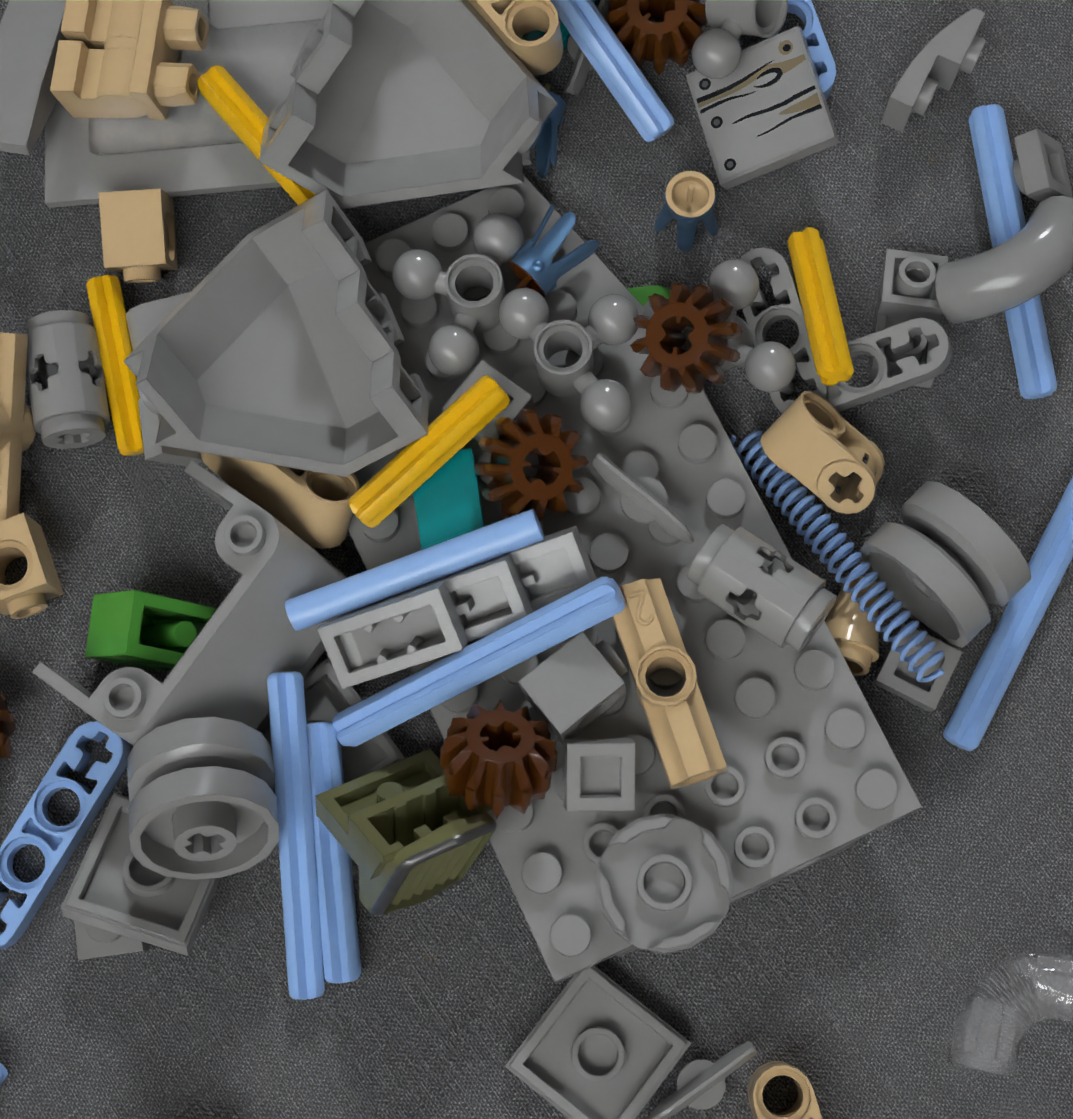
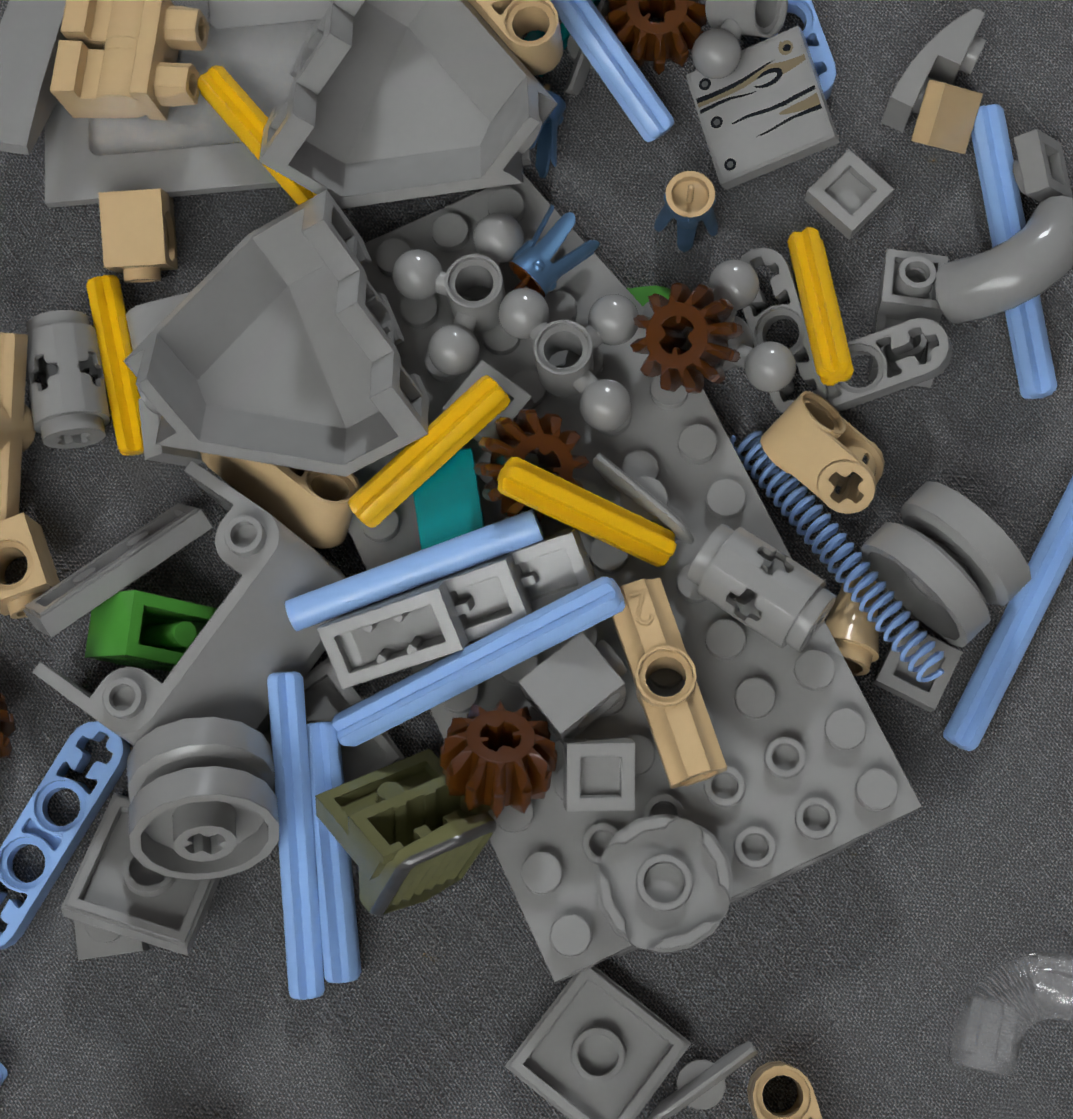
none -> light grey tile [23,503,213,638]
none -> yellow axle [497,457,677,567]
none -> light grey plate [804,149,895,240]
none -> tan tile [911,79,983,154]

